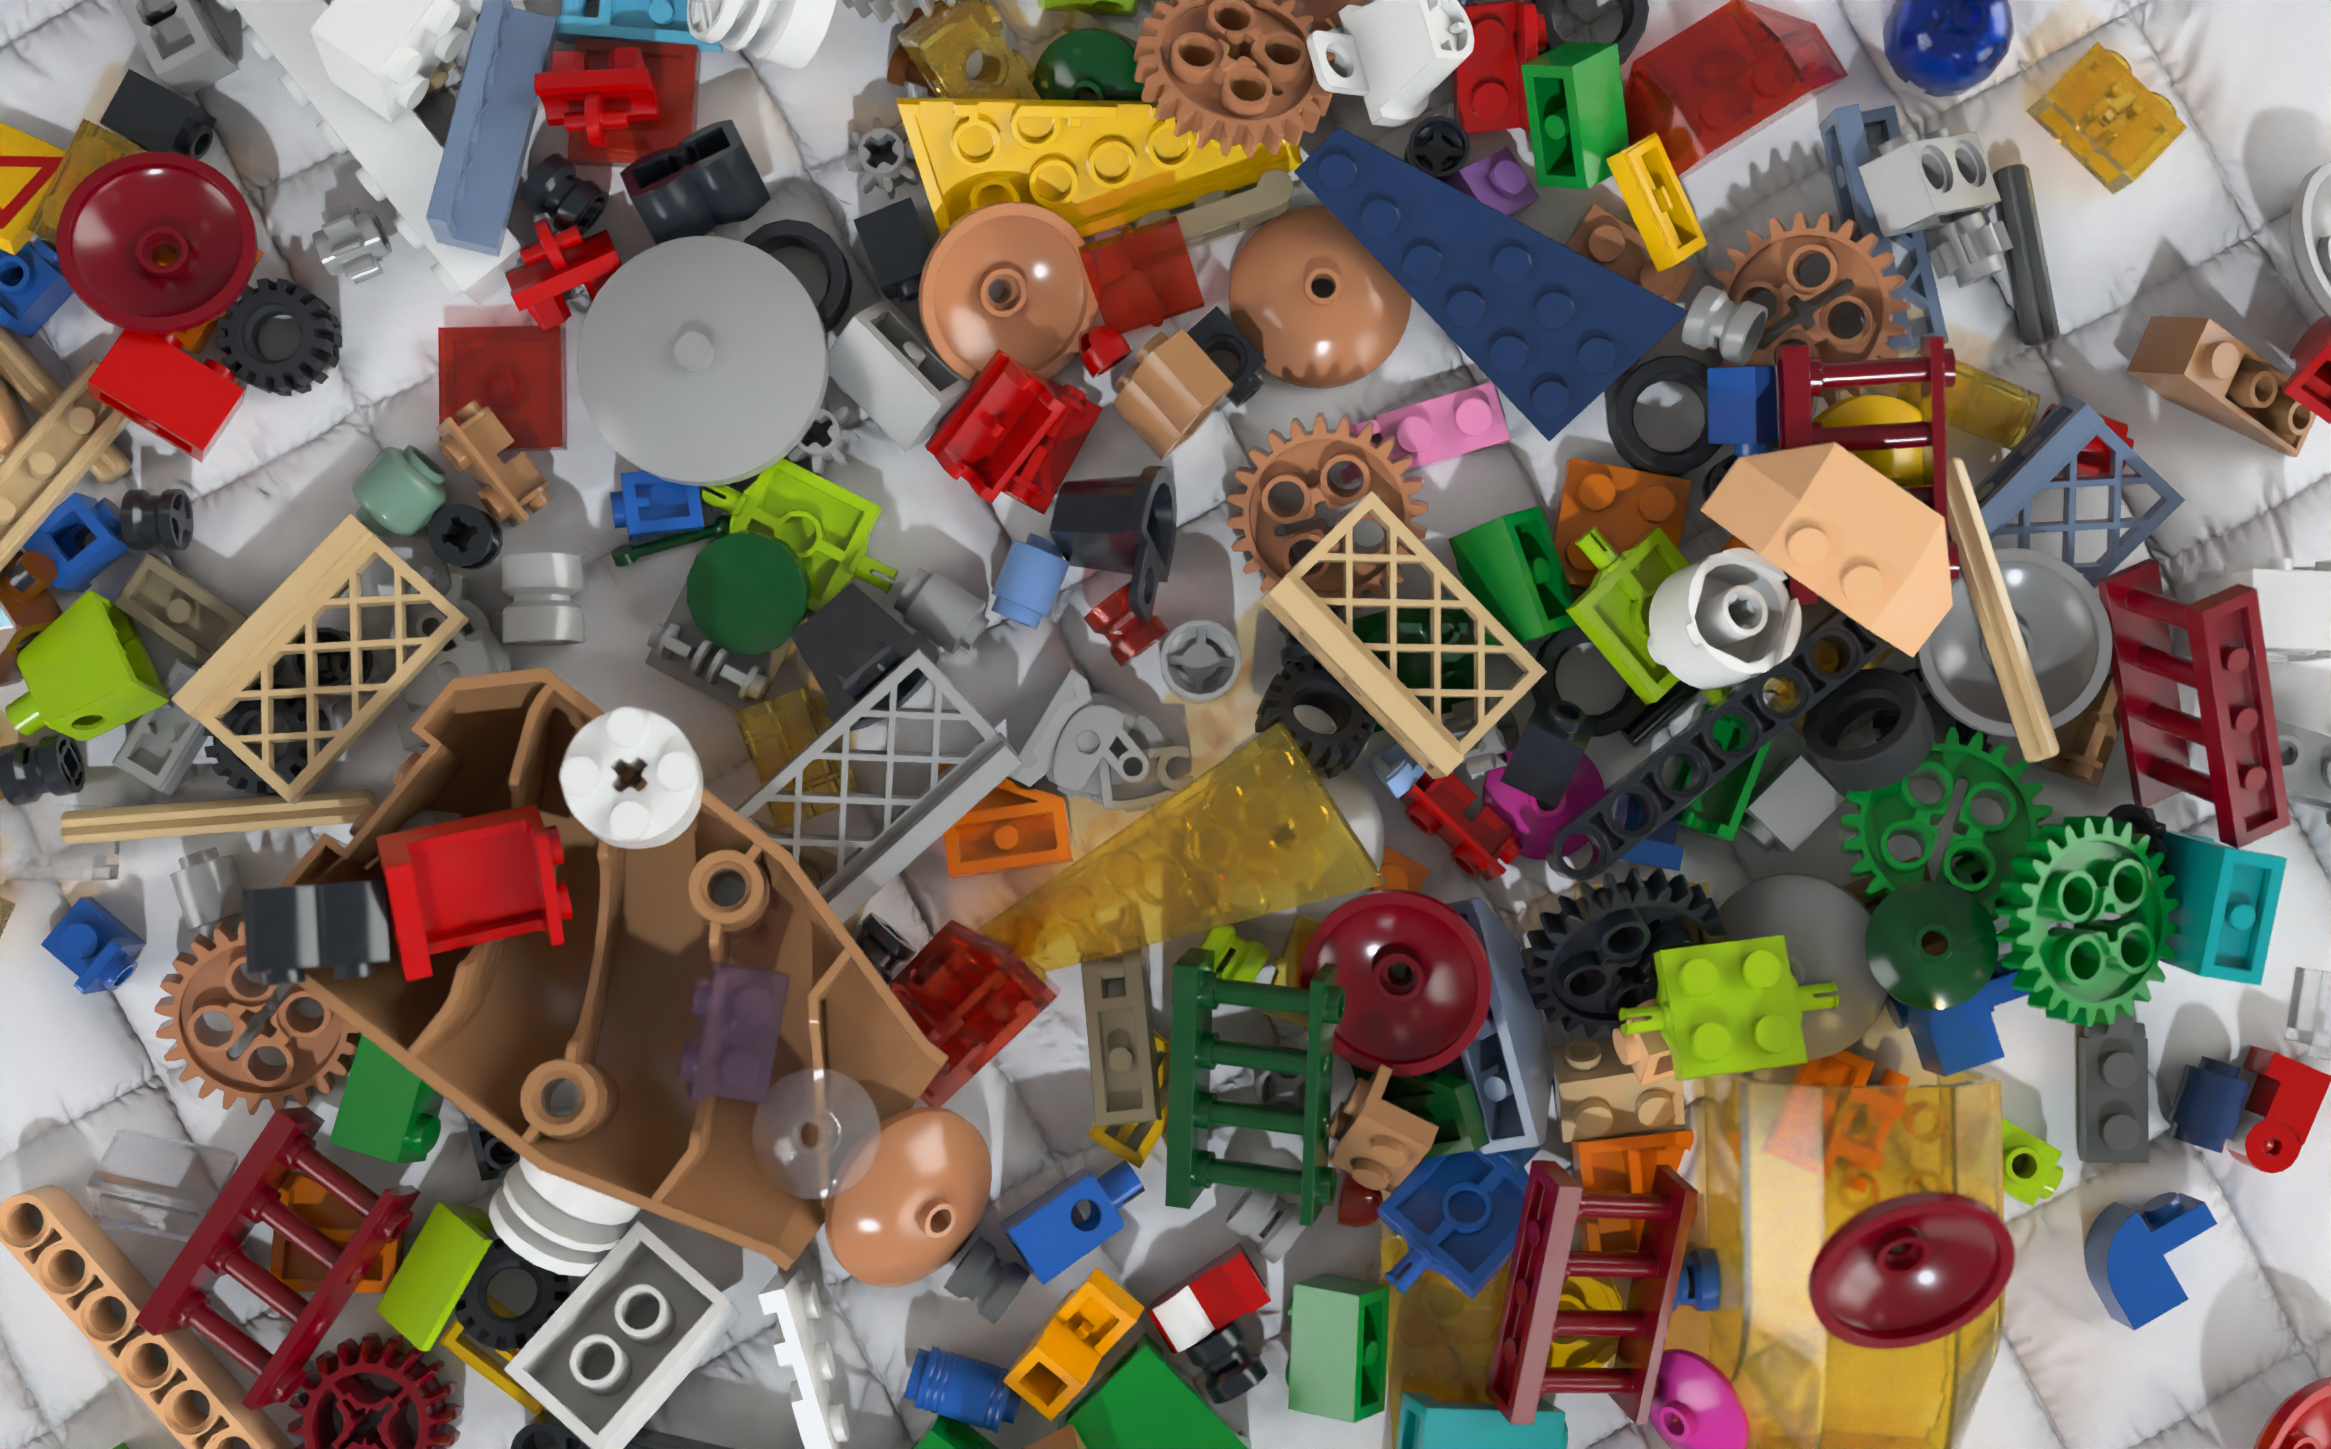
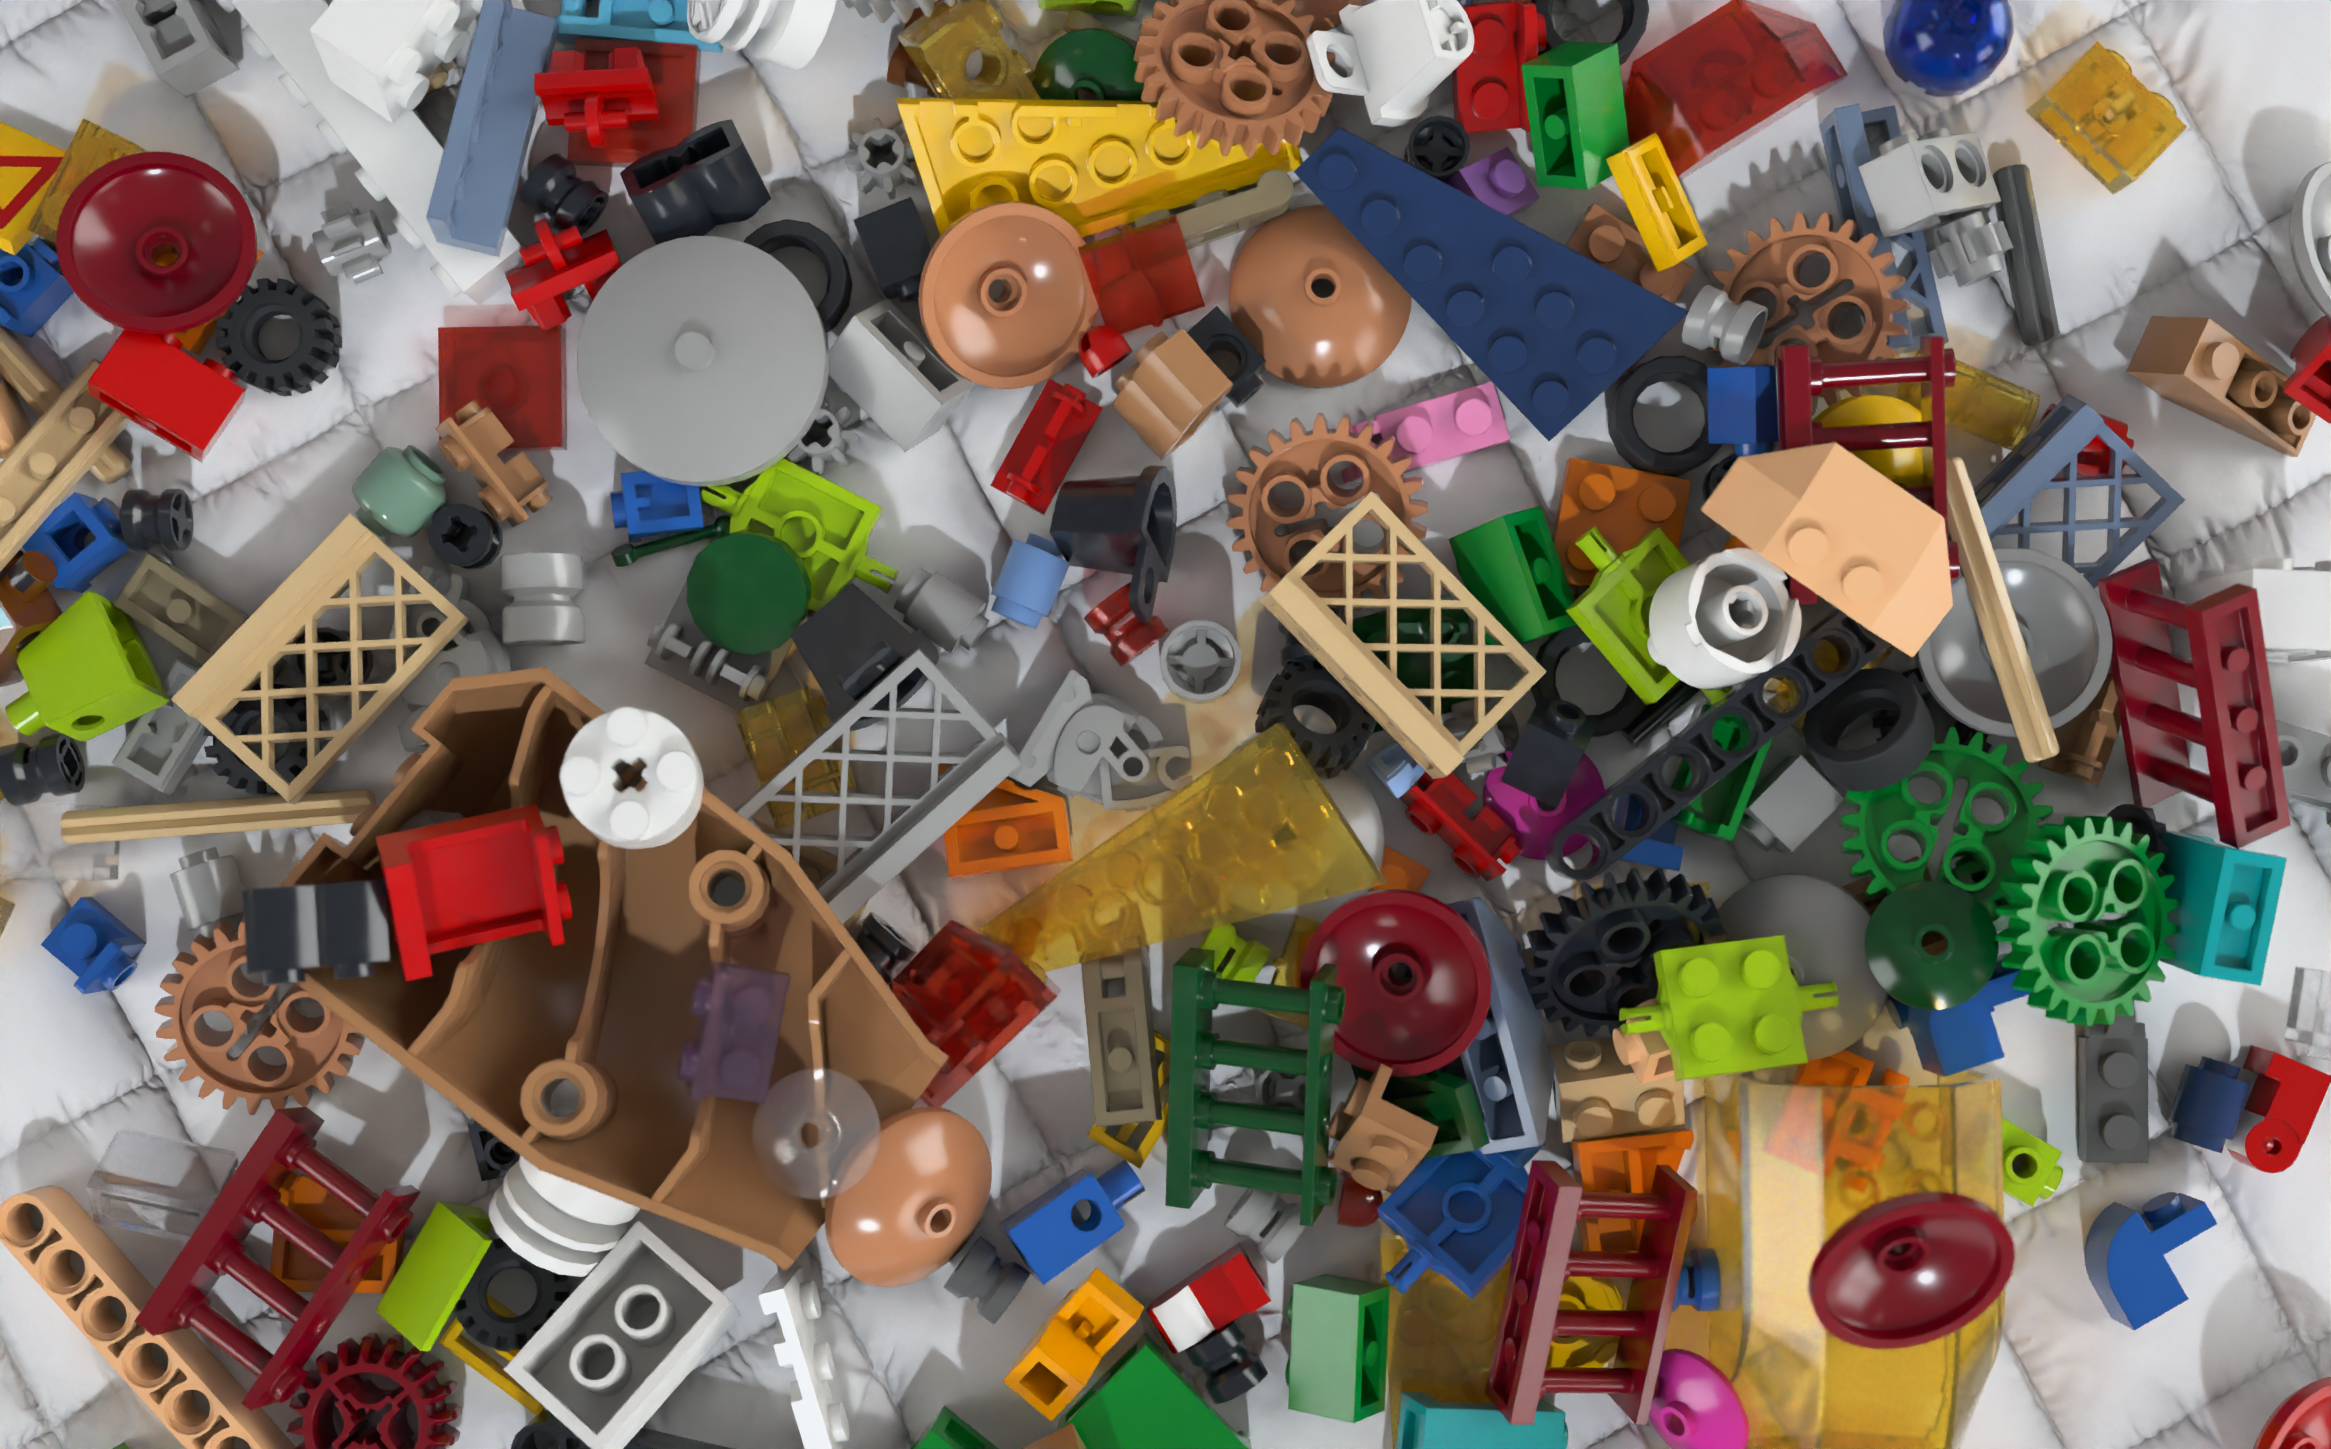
black brick [99,69,217,160] -> none
green brick [329,1034,444,1164] -> none
blue head [904,1346,1021,1433] -> none
red hinge [925,349,1067,504] -> none

